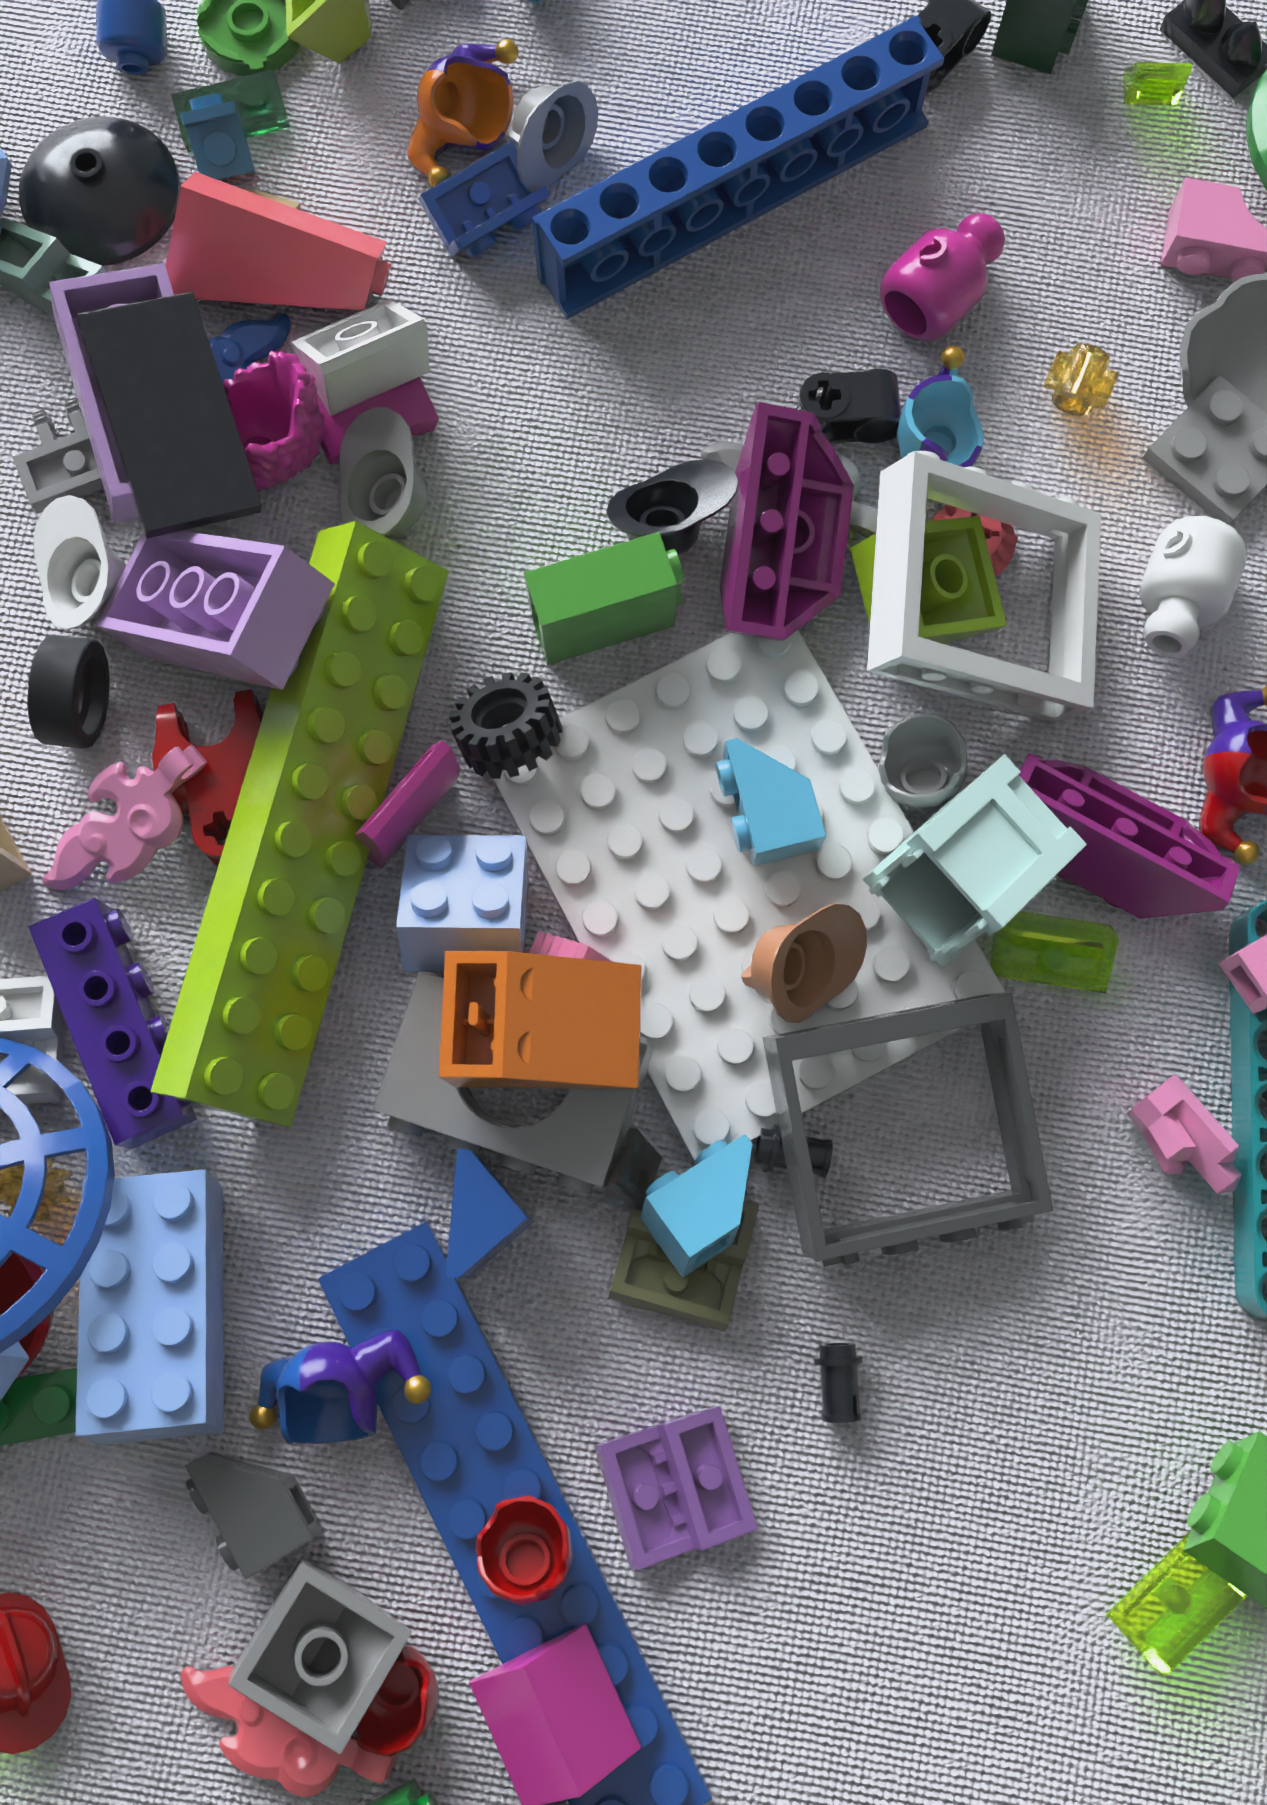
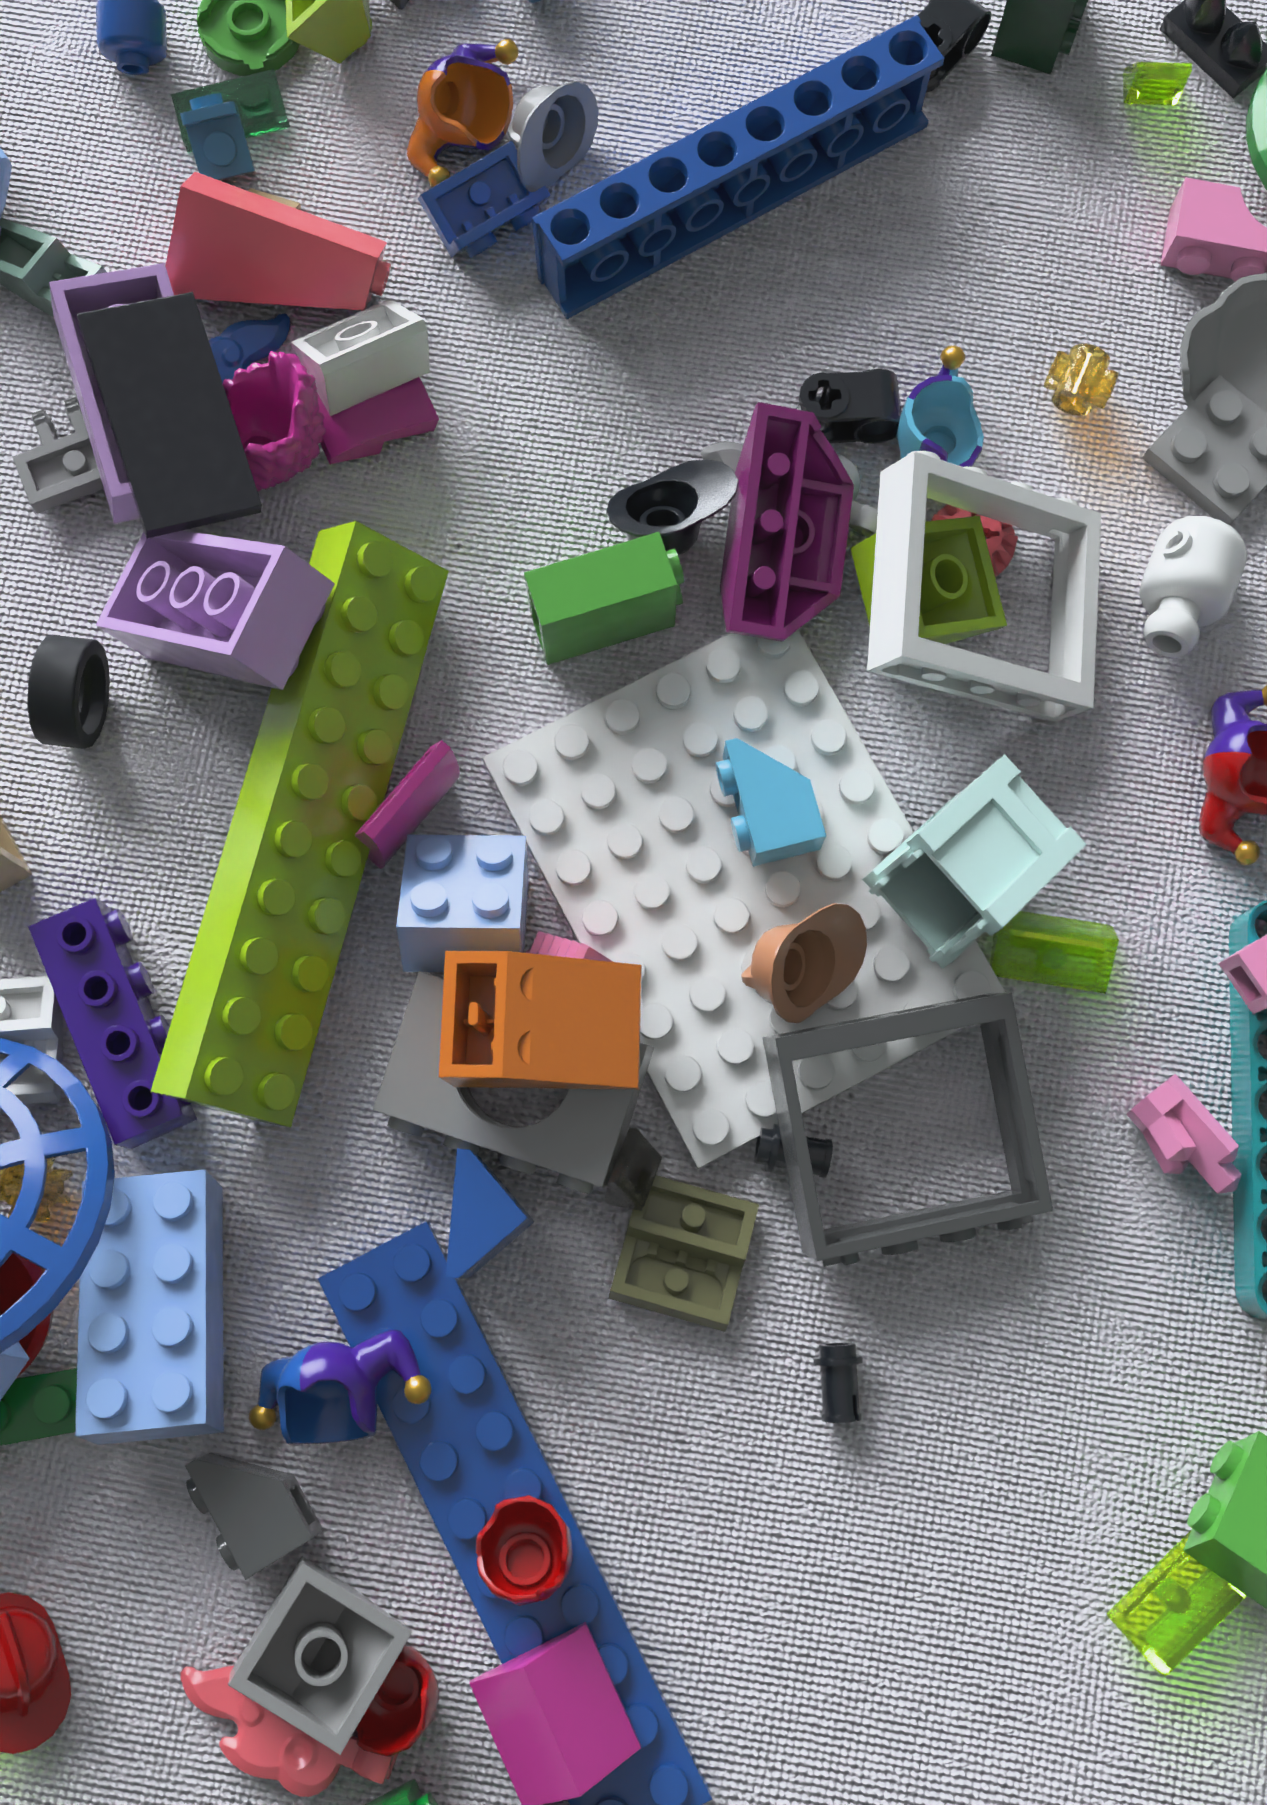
black dish [18,117,181,266] -> none
white piece [33,495,126,630] -> none
bright pink piece [42,744,208,890] -> none
red piece [152,689,263,867] -> none
light grey piece [339,407,428,538] -> none
black tyre [449,672,563,779] -> none
medium lavender slope [594,1406,758,1570] -> none
medium azure slope [640,1134,752,1278] -> none
light grey hair [879,713,967,808] -> none
dark pink piece [880,213,1005,341] -> none
magenta wedge [1018,753,1240,919] -> none

